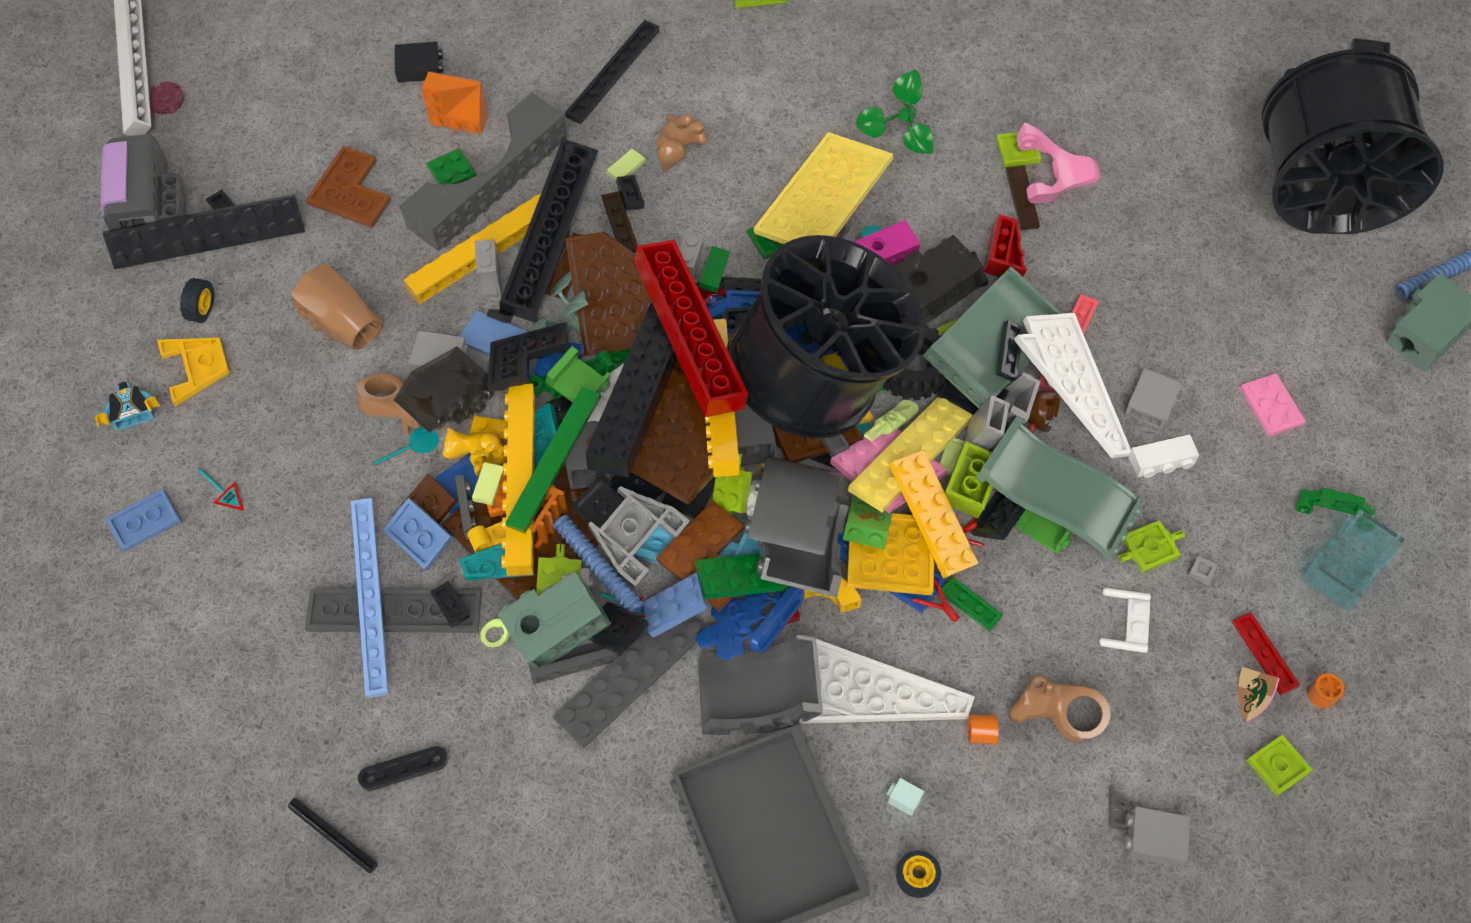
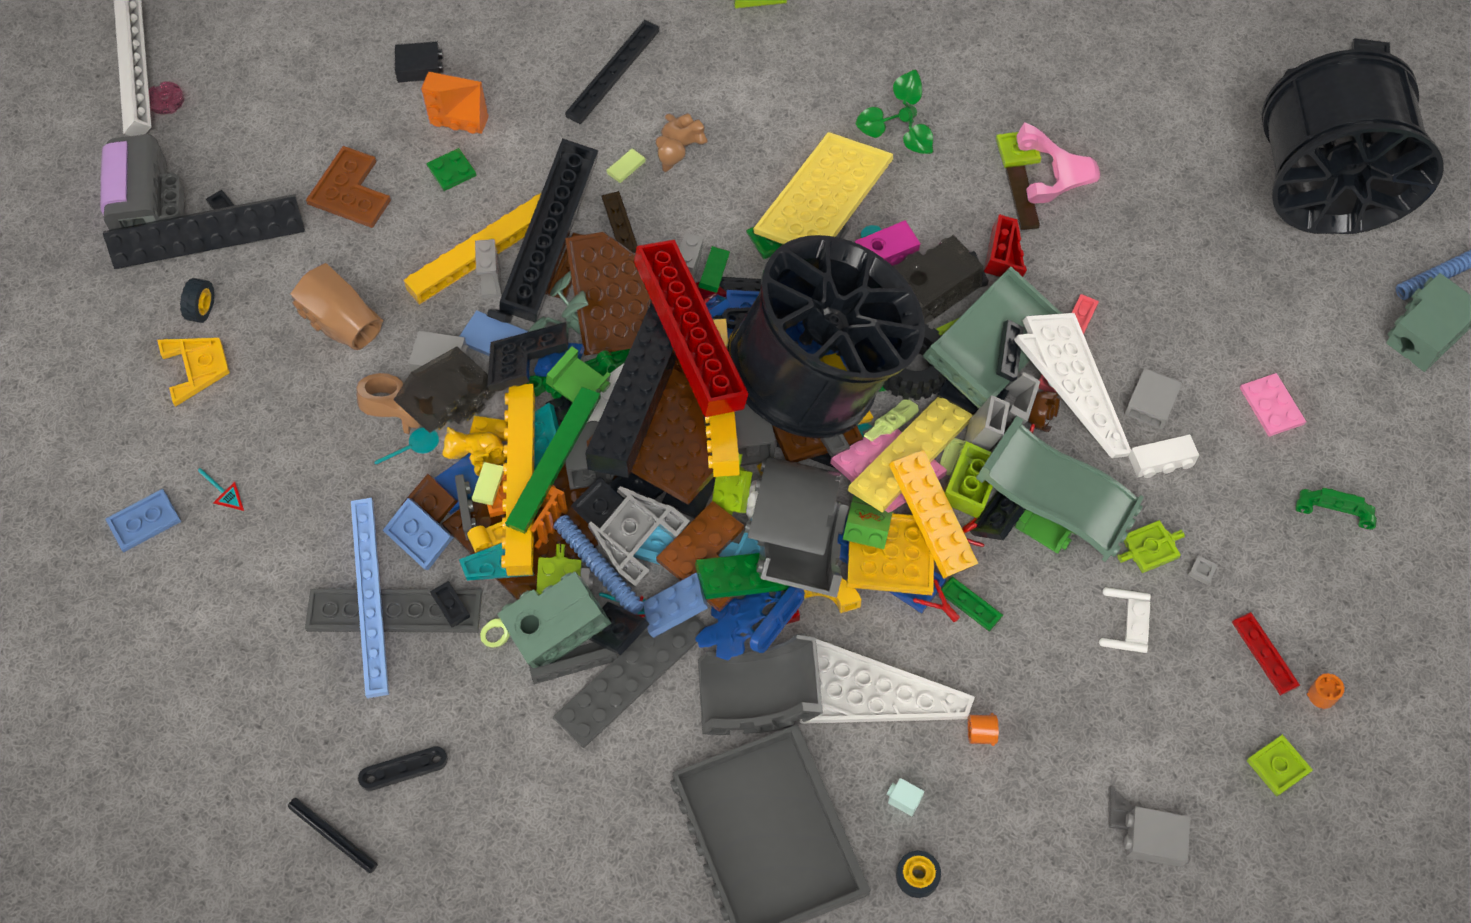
torso [95,382,161,431] -> none
dark grey arch [400,93,567,251] -> none
black plate [616,175,644,210] -> none
medium nougat animal [1009,674,1111,744] -> none
shield [1238,667,1280,722] -> none
clear light blue windscreen [1303,509,1405,613] -> none

